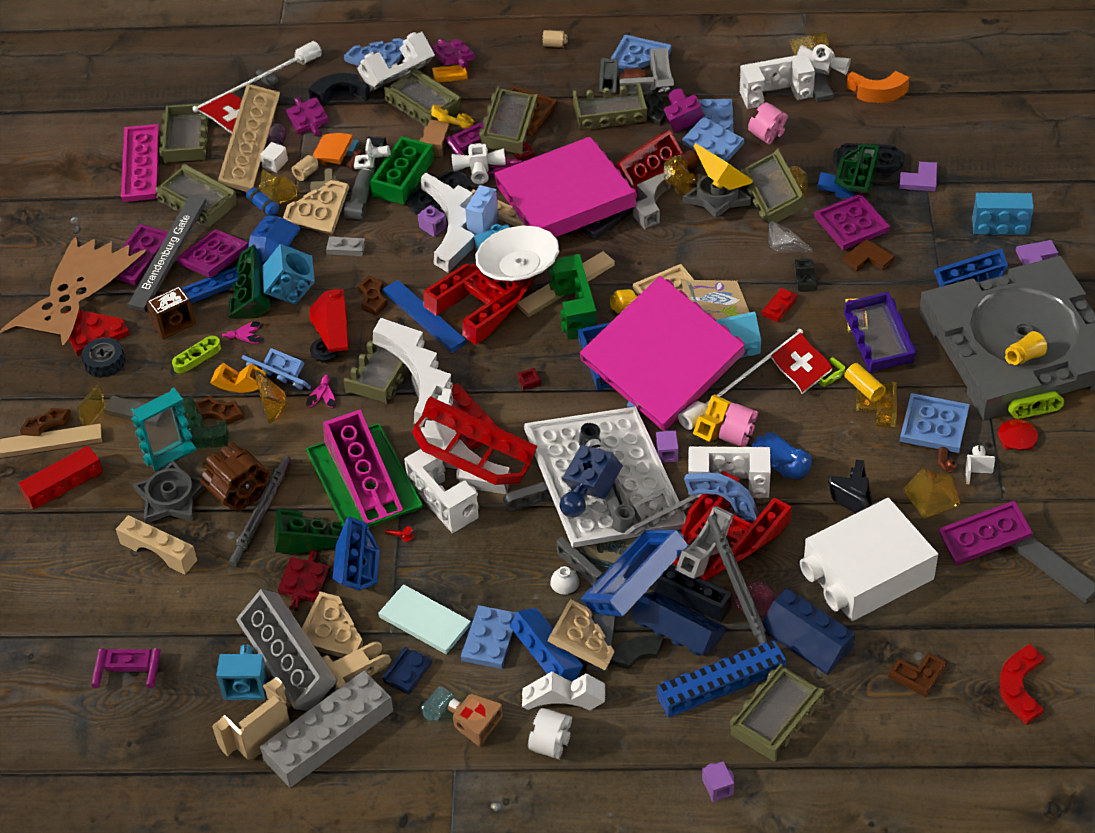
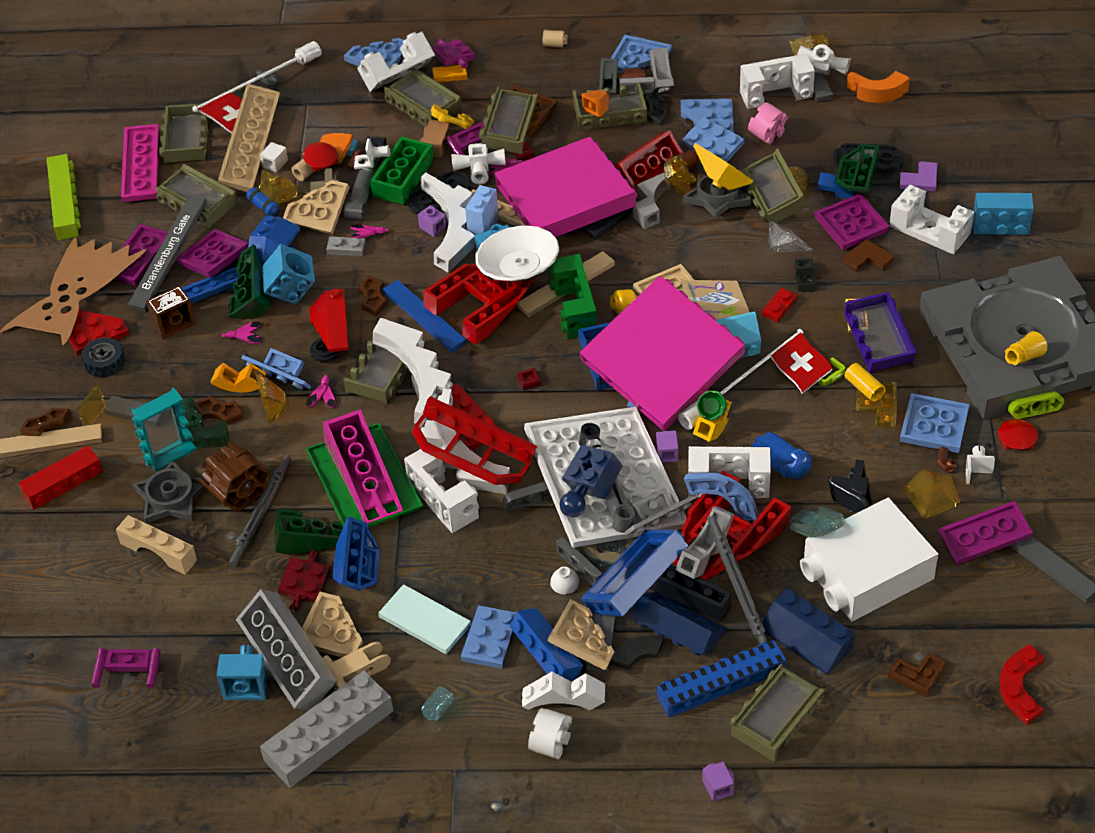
lime beam [172,336,221,374] -> none
tan piece [212,677,291,760] -> none
clear purple brick [267,124,286,146] -> none
magenta plate [285,97,329,137] -> none
black arch [308,73,371,107] -> none
dark blue plate [382,646,432,694] -> none
red hand [385,526,415,542] -> none
medium nougat torso [448,694,503,747] -> none
magenta brick [664,89,705,133] -> none
bright pink brick [719,403,759,447] -> none
clear pink dish [735,581,776,617] -> none
blue wedge [934,248,1008,287] -> none
medium lavender tile [1016,240,1058,265] -> none
none -> lime brick [46,154,81,240]
none -> red dish [303,142,338,171]
none -> dark pink piece [350,224,388,239]
none -> orange slope [582,89,610,117]
none -> green hair [697,391,727,420]
none -> clear light blue tile [788,506,845,537]
none -> white plate [889,185,974,254]

